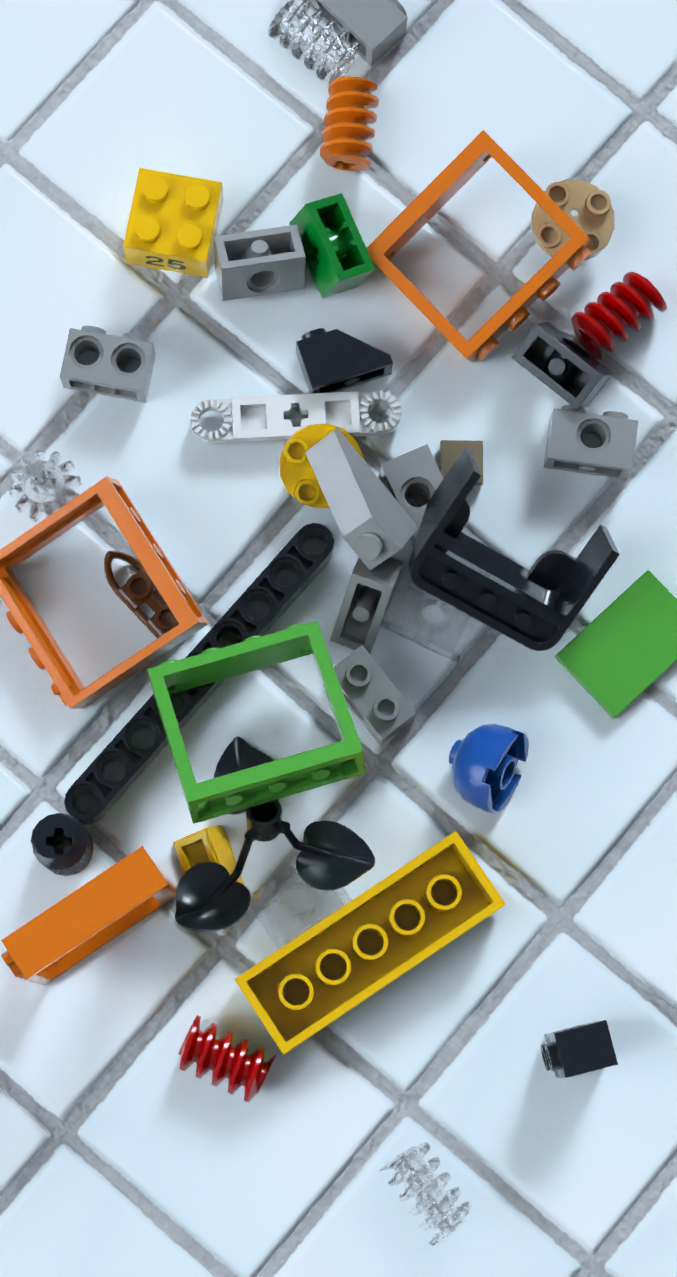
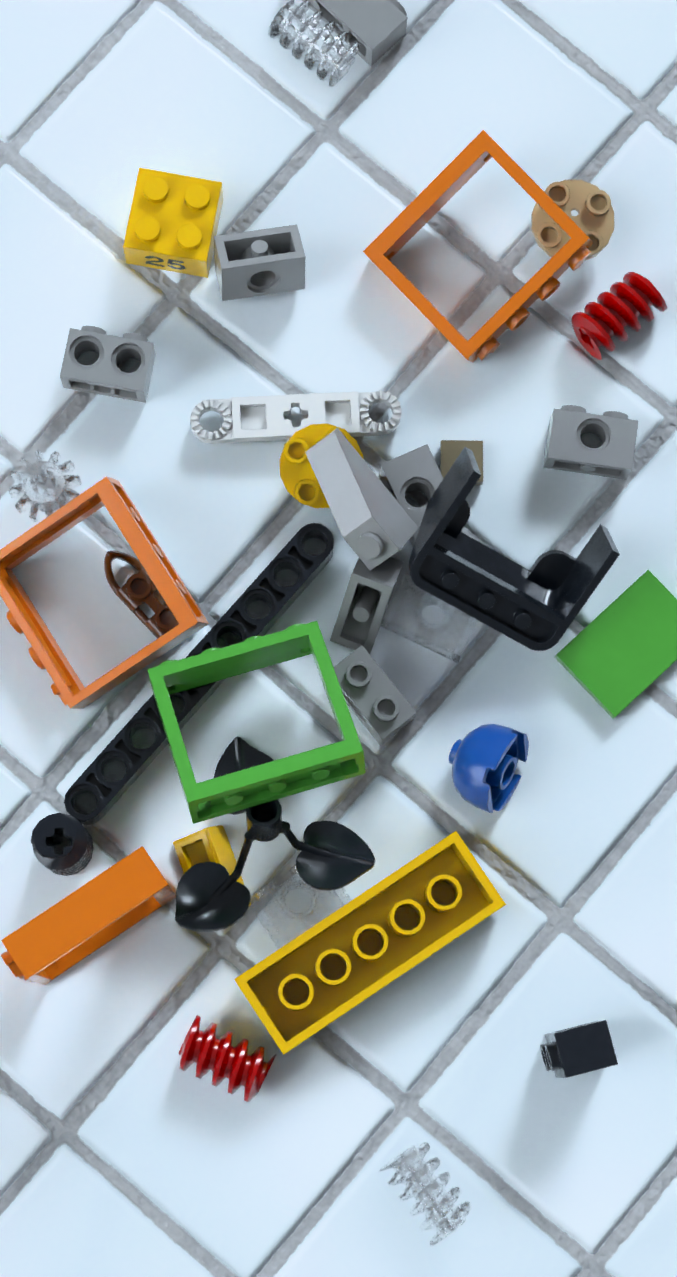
green brick [289,193,375,299] -> none
black slope [296,328,393,393] -> none
orange piece [320,76,379,171] -> none
black brick [511,322,614,410] -> none

